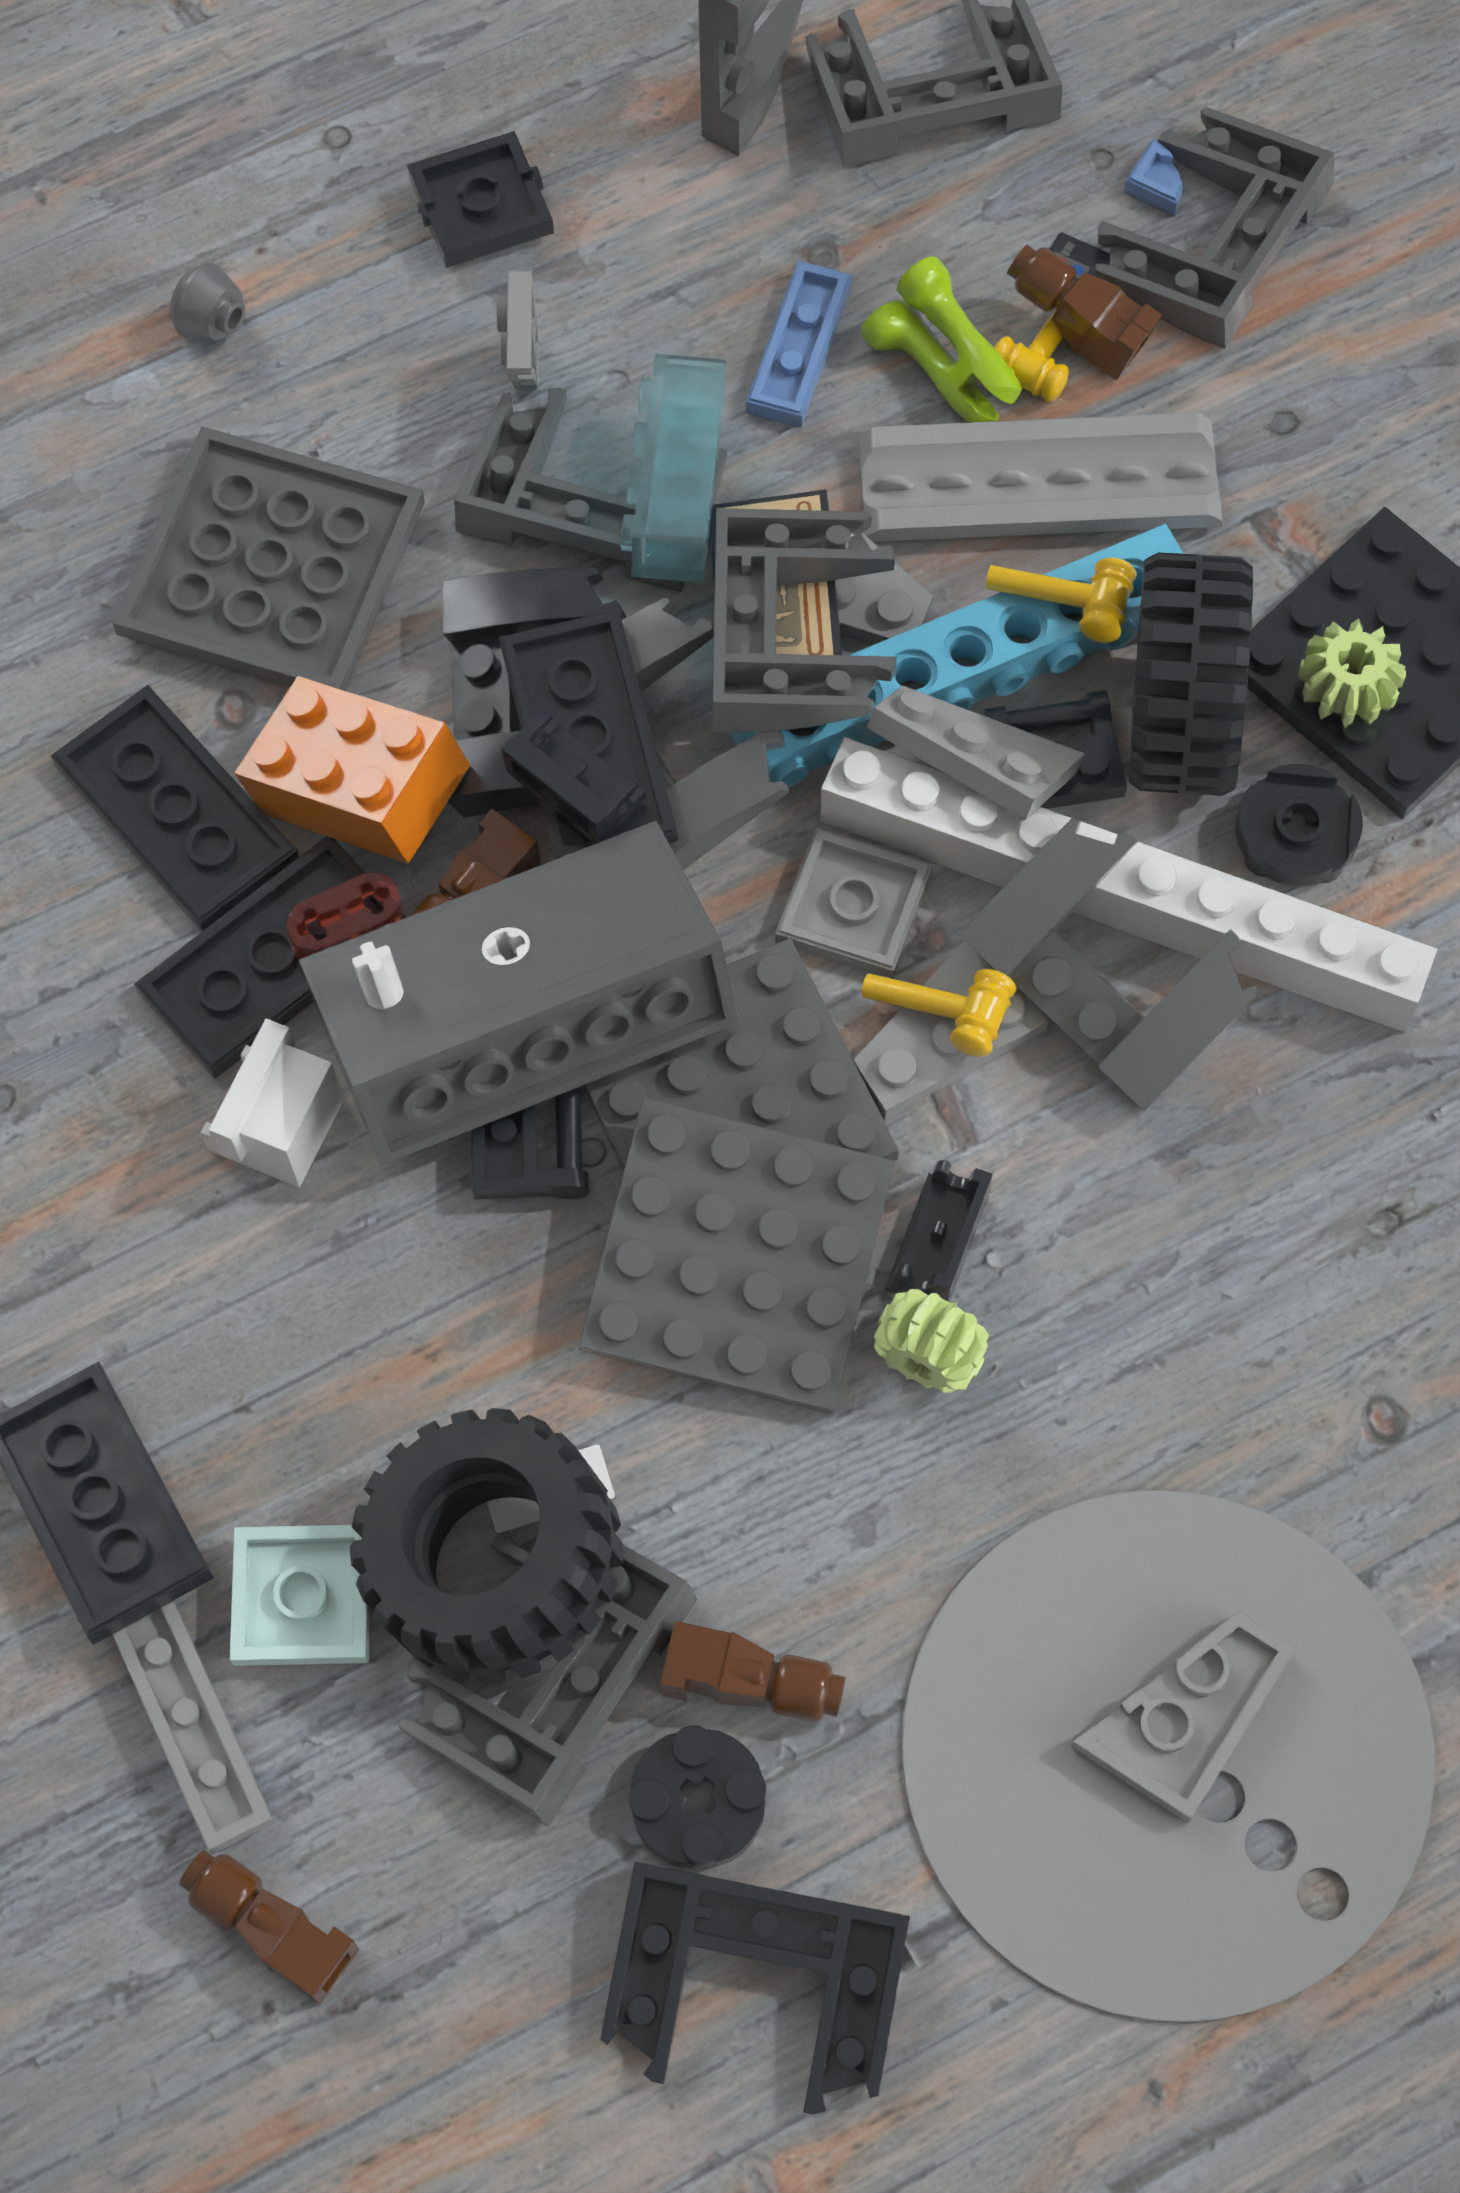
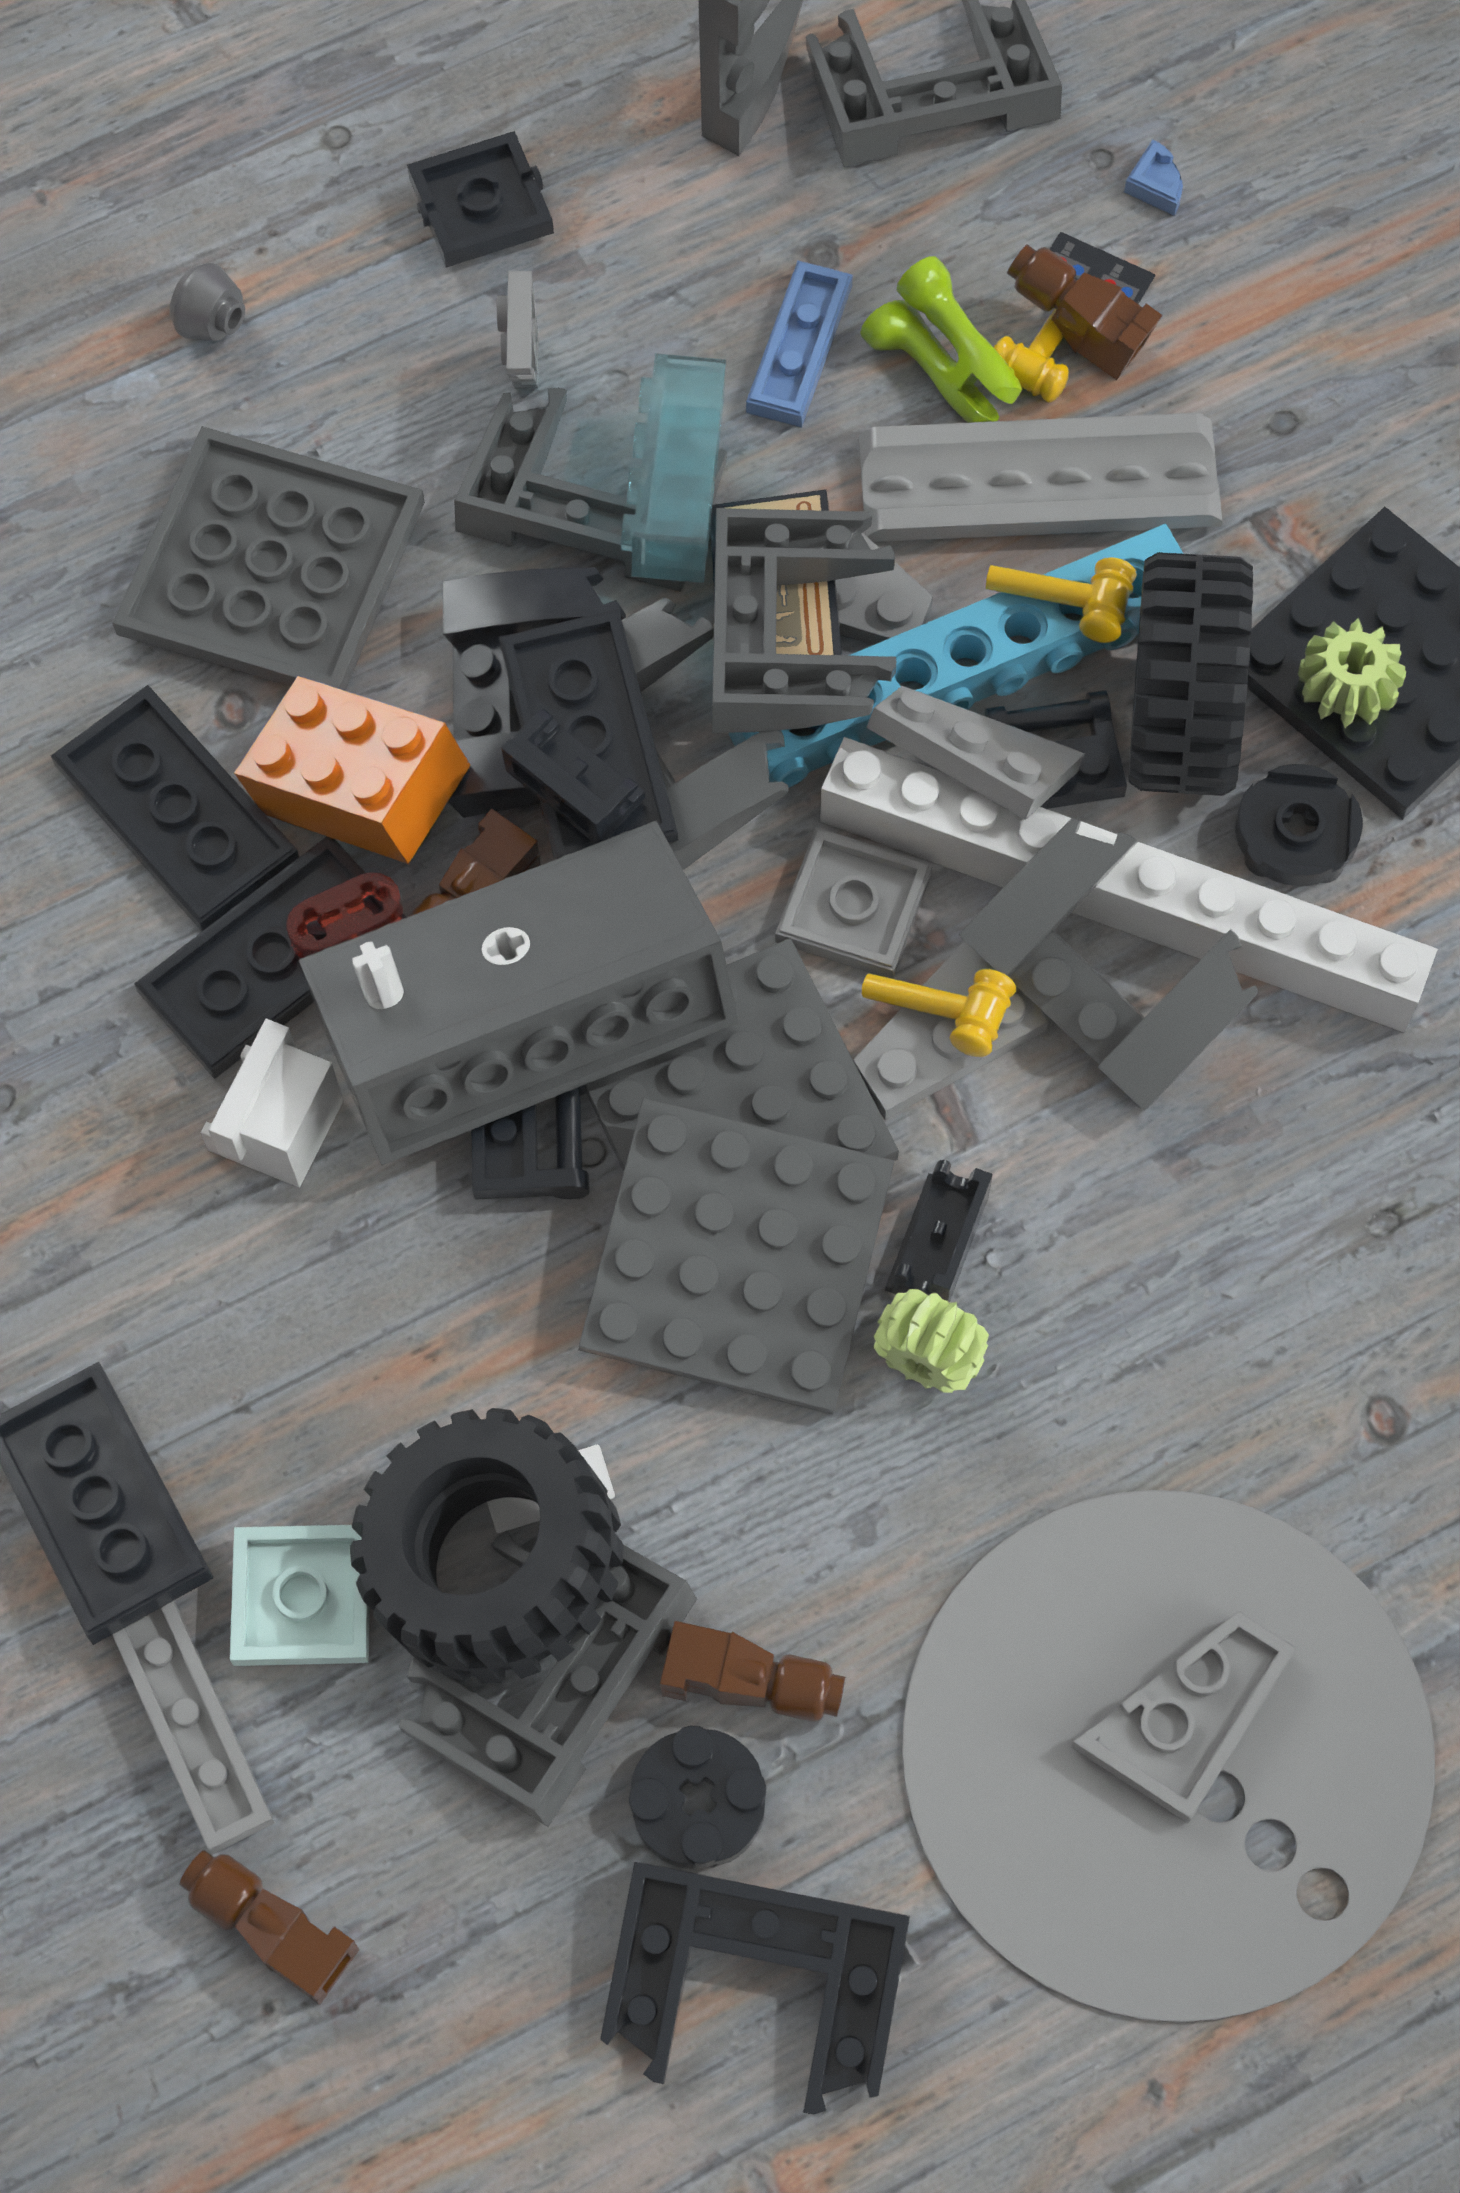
dark grey wedge [1096,107,1334,349] -> none

